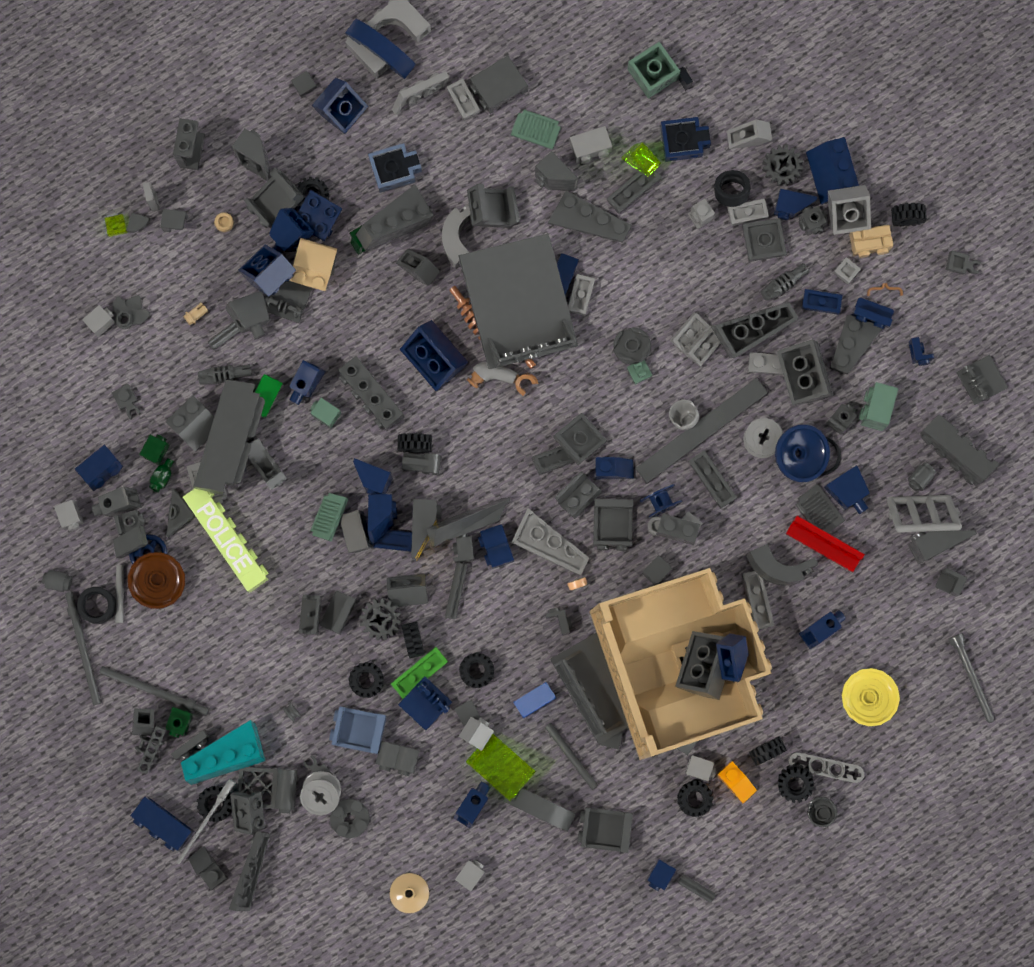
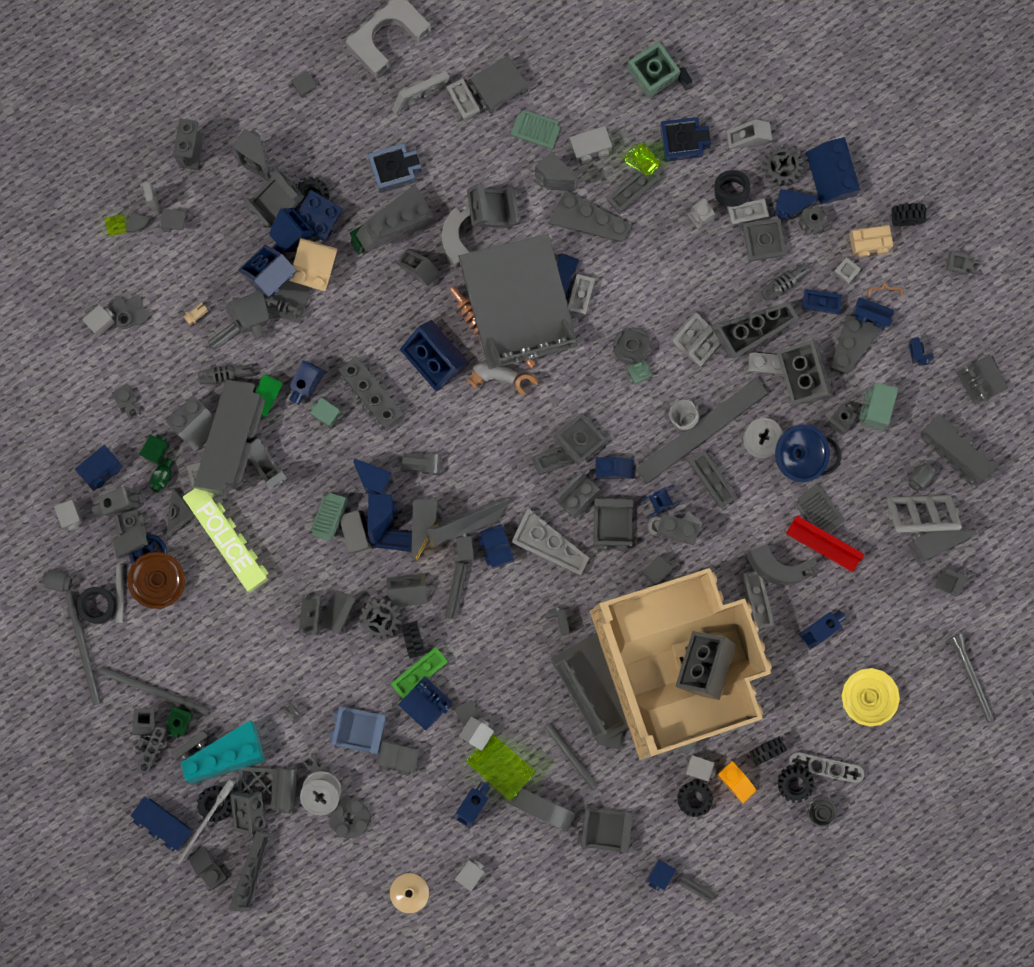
tan tile [214,213,234,232] -> none
dark blue slope [312,78,368,134] -> none
dark blue slope [345,19,416,79] -> none
black tyre [348,662,384,698] -> none
black tyre [397,433,432,453] -> none
black tyre [459,653,494,688] -> none
slope [513,682,556,719] -> none
light nougat tile [567,577,588,590] -> none
dark blue slope [716,633,749,682] -> none
dark blue torso [824,465,870,515] -> none
light grey brick [828,185,871,235] -> none

